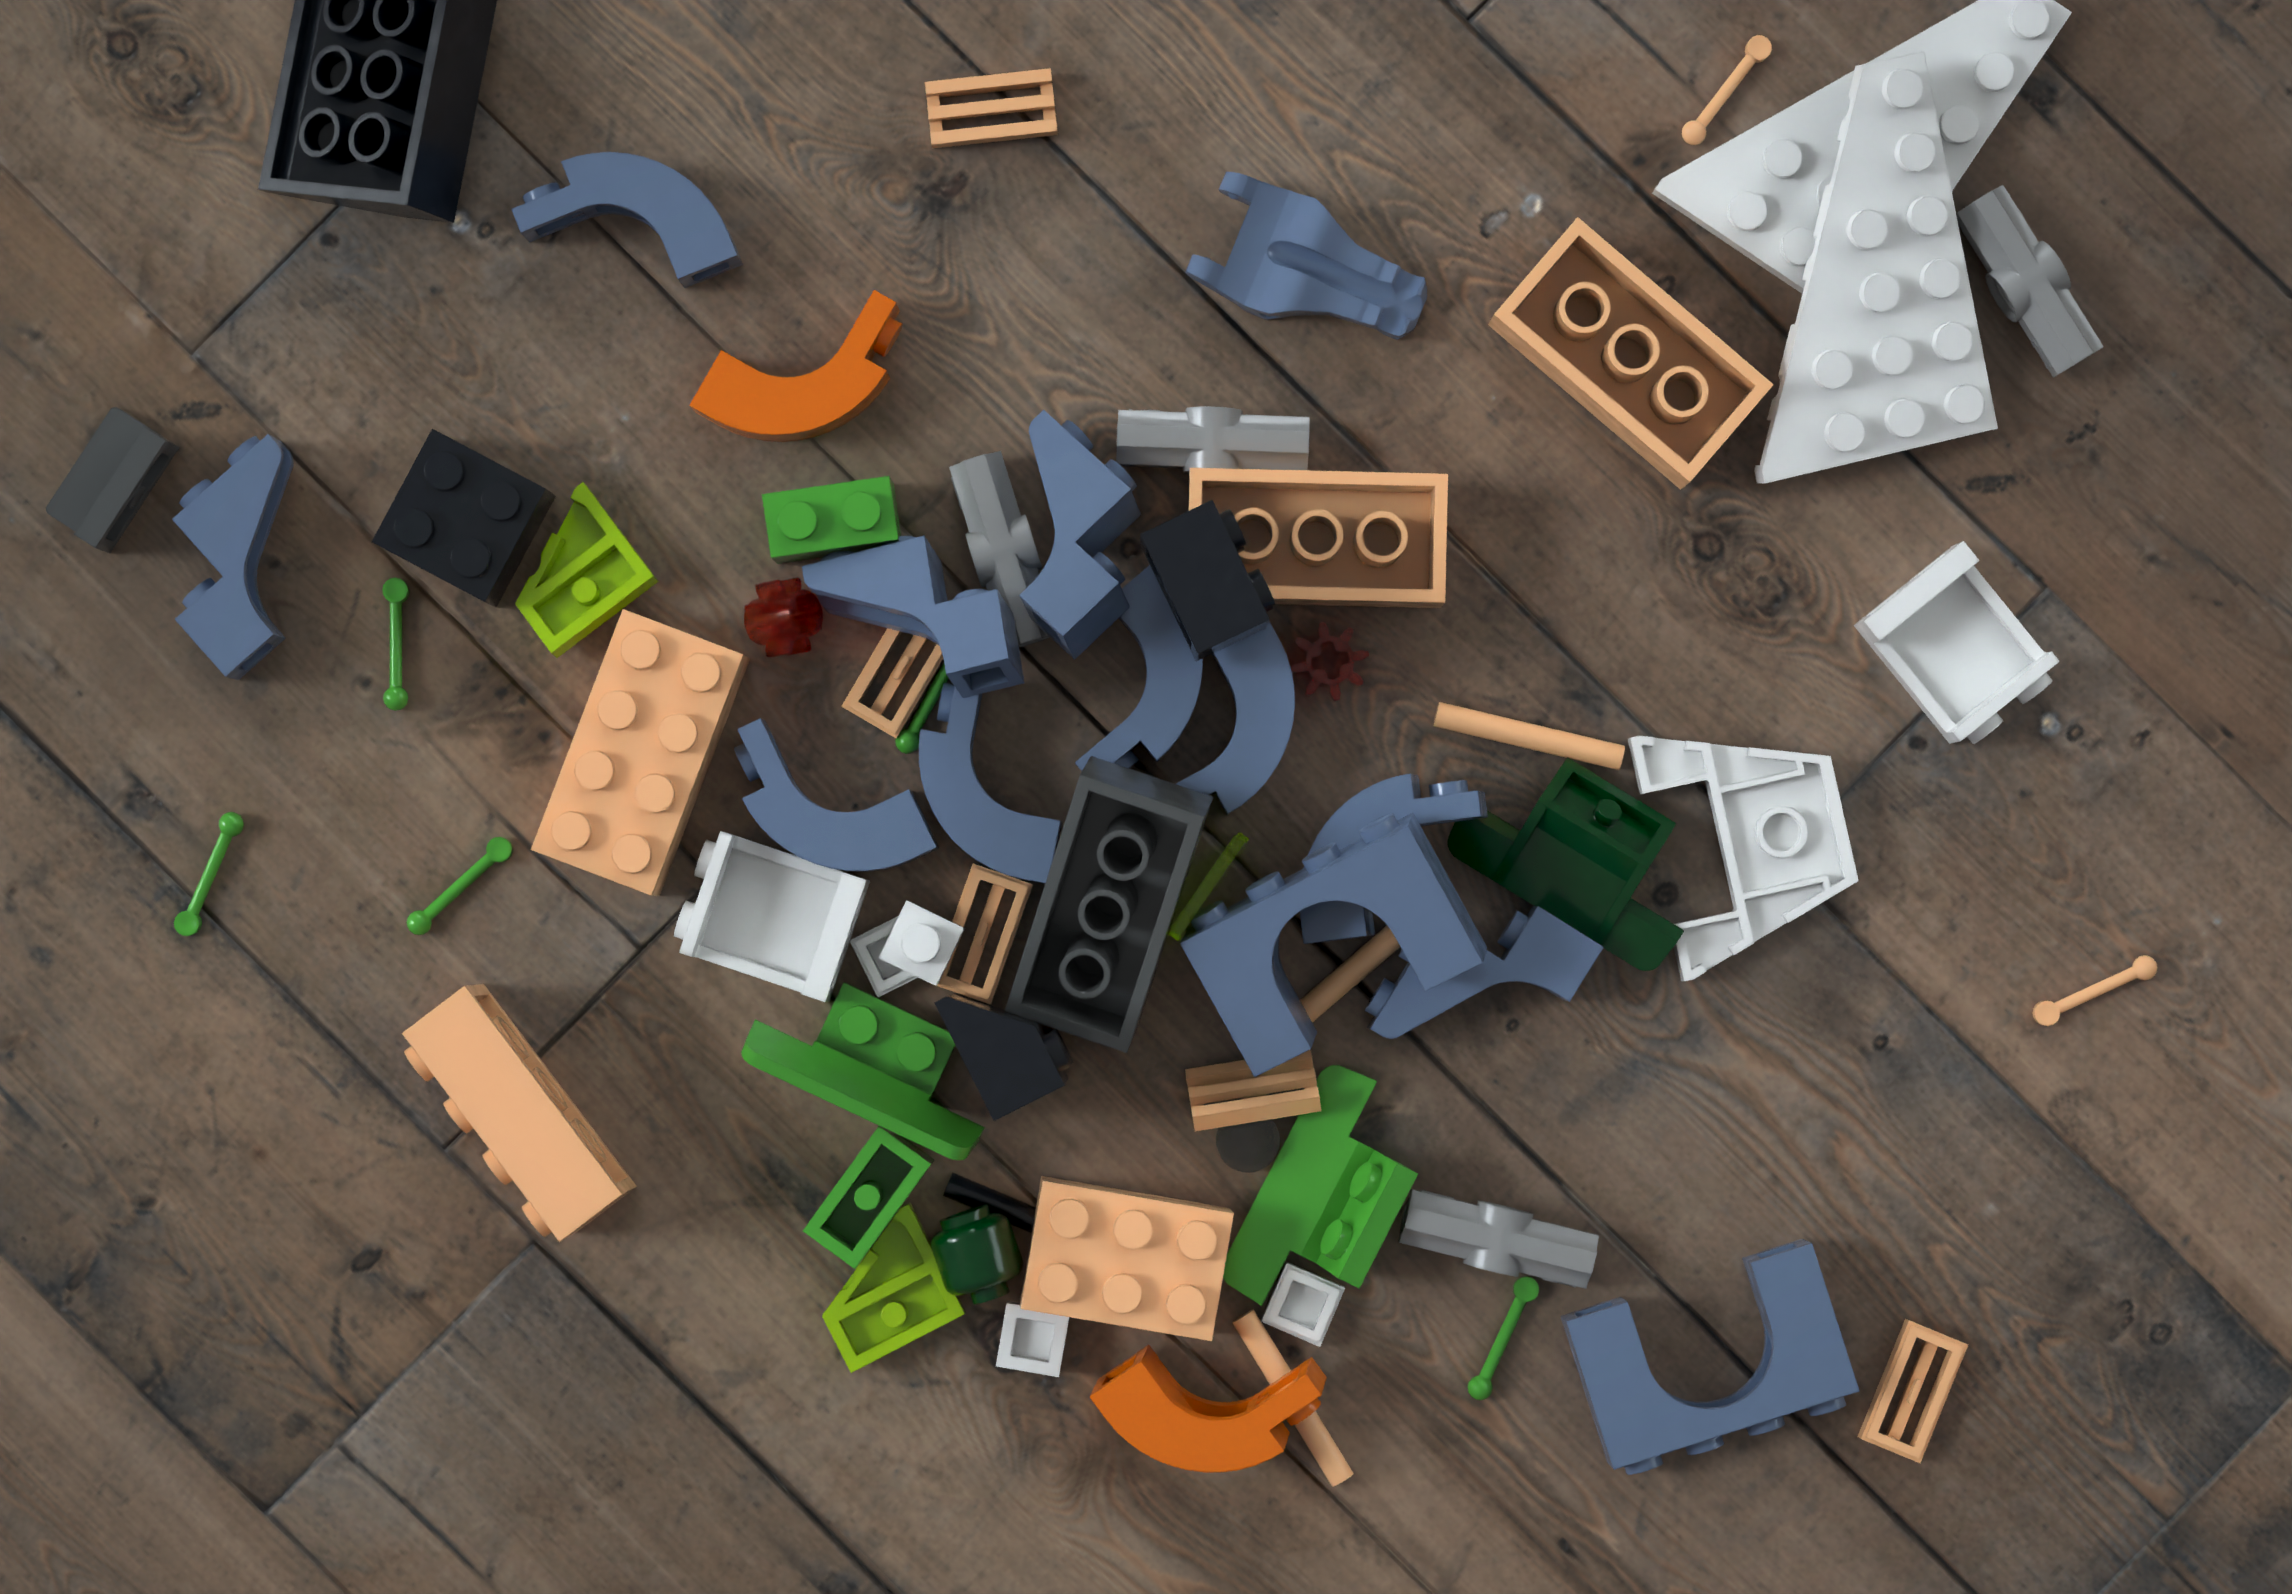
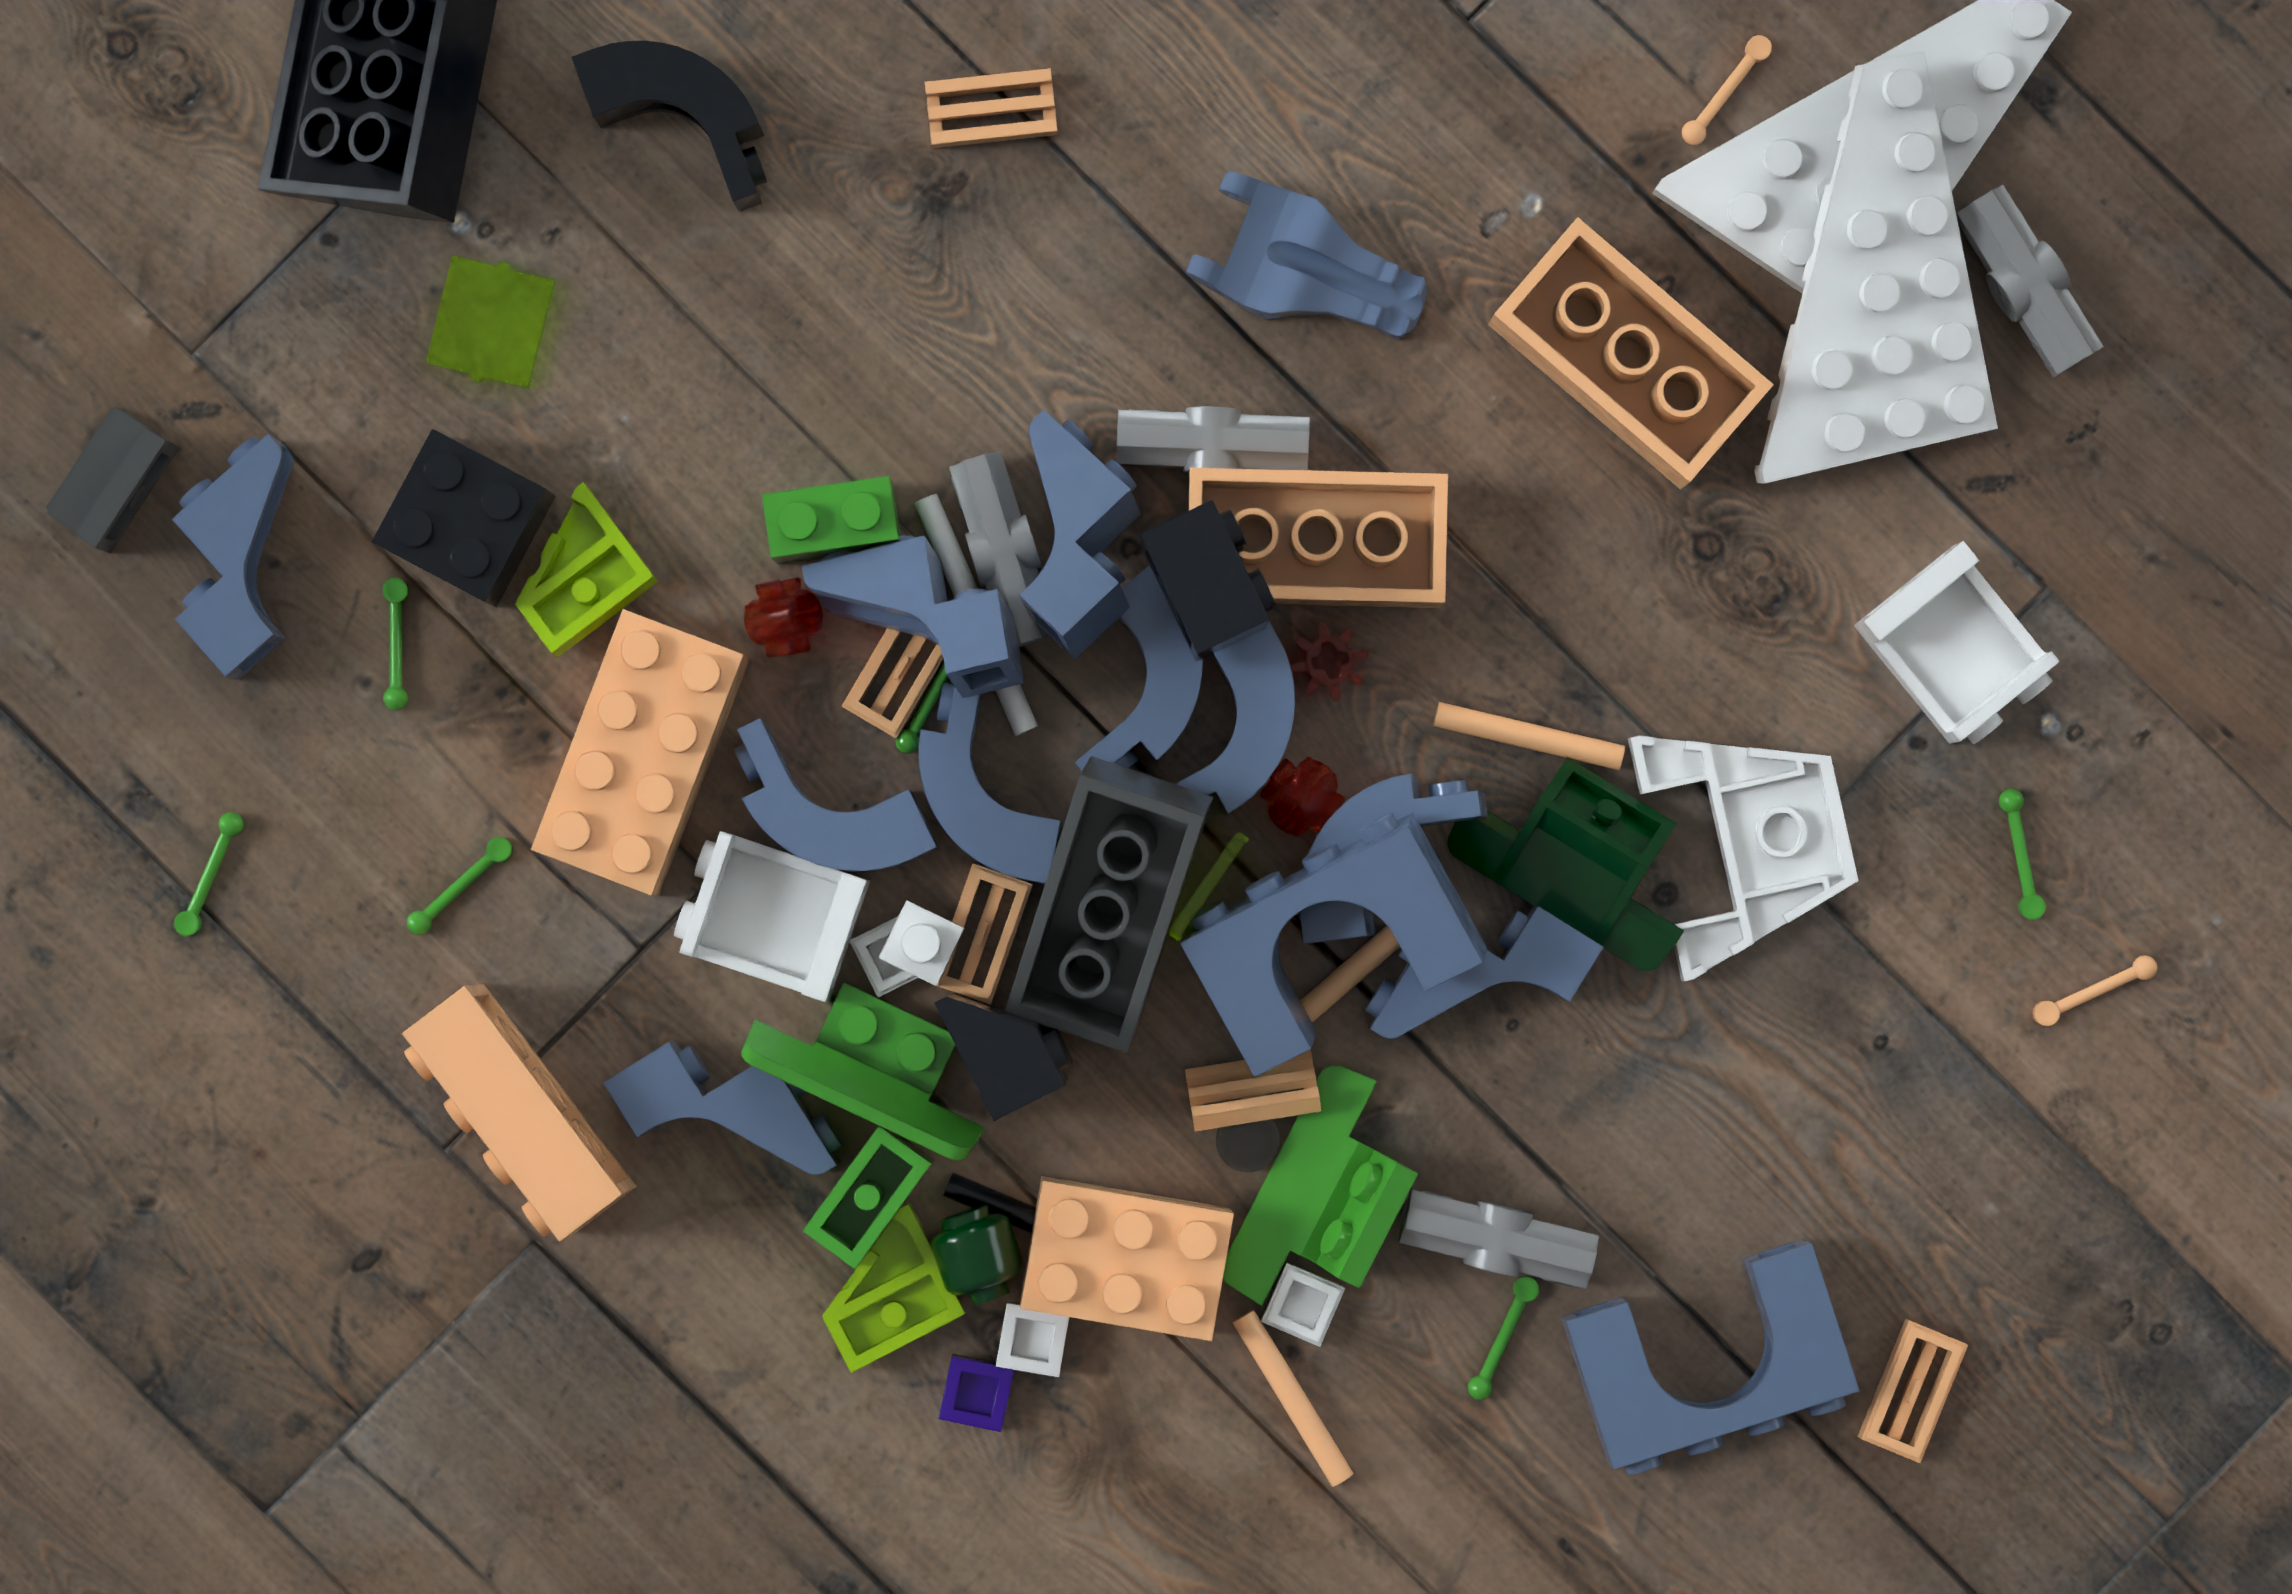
sand blue arch [511,152,743,288] -> none
orange arch [689,290,903,442] -> none
orange arch [1090,1345,1327,1473] -> none
none -> clear neon green piece [426,255,555,389]
none -> black arch [571,40,767,212]
none -> sand blue arch [603,1040,843,1175]
none -> white bar [914,494,1039,737]
none -> dark purple tile [938,1354,1014,1432]
none -> clear red gear [1260,757,1345,837]
none -> bright green hinge [1999,788,2046,920]

